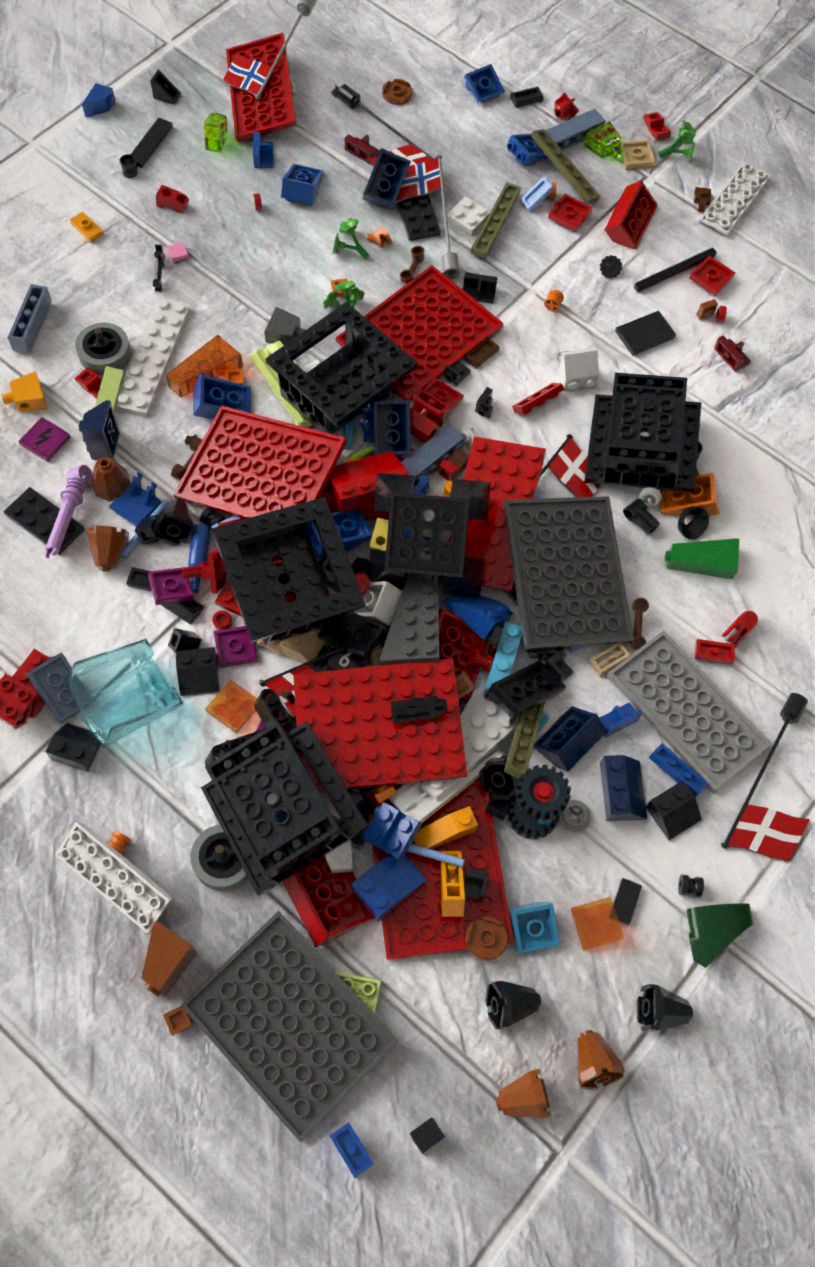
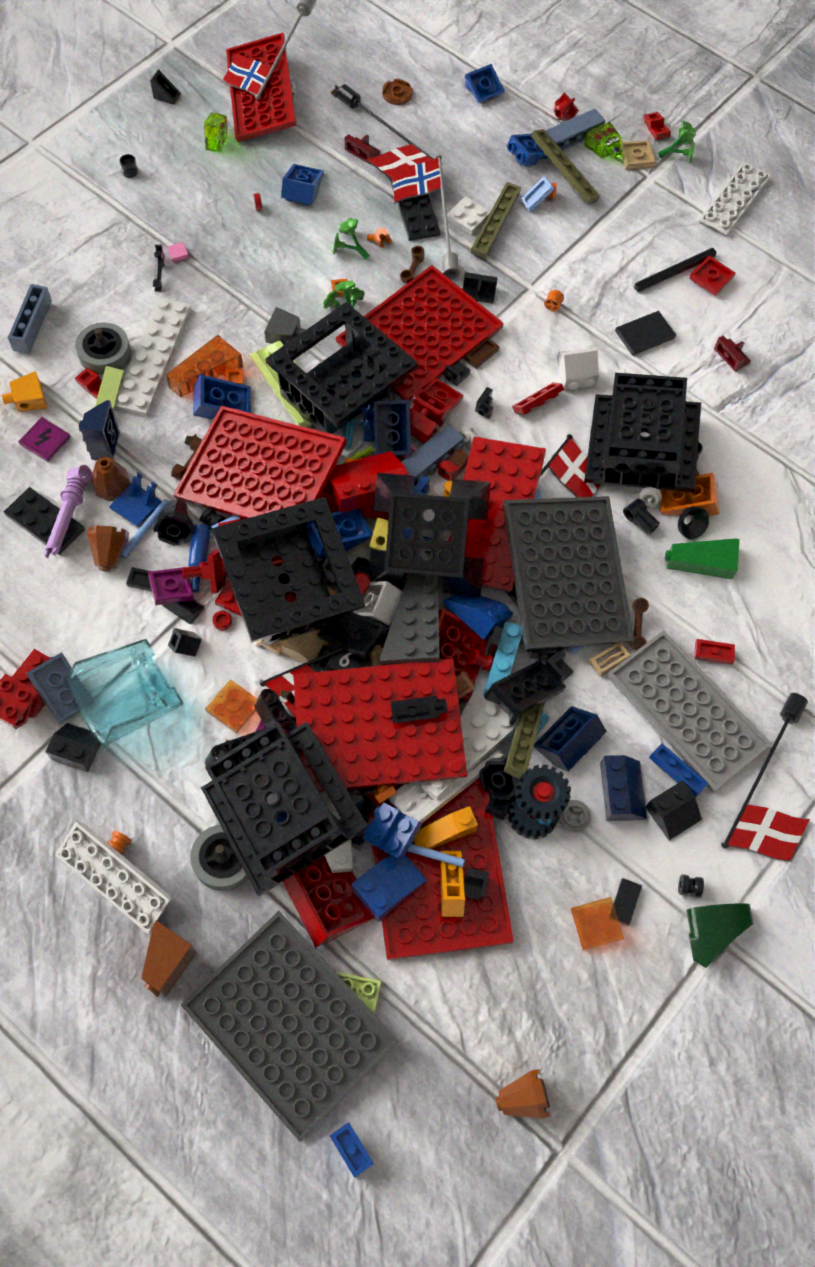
light orange plate [69,212,104,243] -> none
blue slope [82,83,116,117] -> none
black tile [131,117,173,168] -> none
black panel [135,515,159,545] -> none
red leg [156,185,189,213] -> none
dark orange plate [163,1006,193,1036] -> none
black slope [175,647,220,696] -> none
magenta tile [213,626,258,669] -> none
blue panel [253,132,274,168] -> none
dark blue slope [363,148,411,207] -> none
black panel [409,1117,445,1154] -> none
dark orange tile [465,916,508,961] -> none
black cone [485,981,541,1030] -> none
black tile [510,87,544,108] -> none
dark azure slope [510,902,560,954] -> none
red plate [548,194,592,232] -> none
dark orange cone [577,1030,625,1090] -> none
blue panel [599,702,643,738] -> none
black piece [600,255,622,279] -> none
red slope [604,181,658,249] -> none
black cone [637,984,693,1032] -> none
reddish brown plate [694,187,711,212] -> none
dark orange plate [696,299,718,320] -> none
red tile [716,306,727,323] -> none
red arm [721,611,758,648] -> none

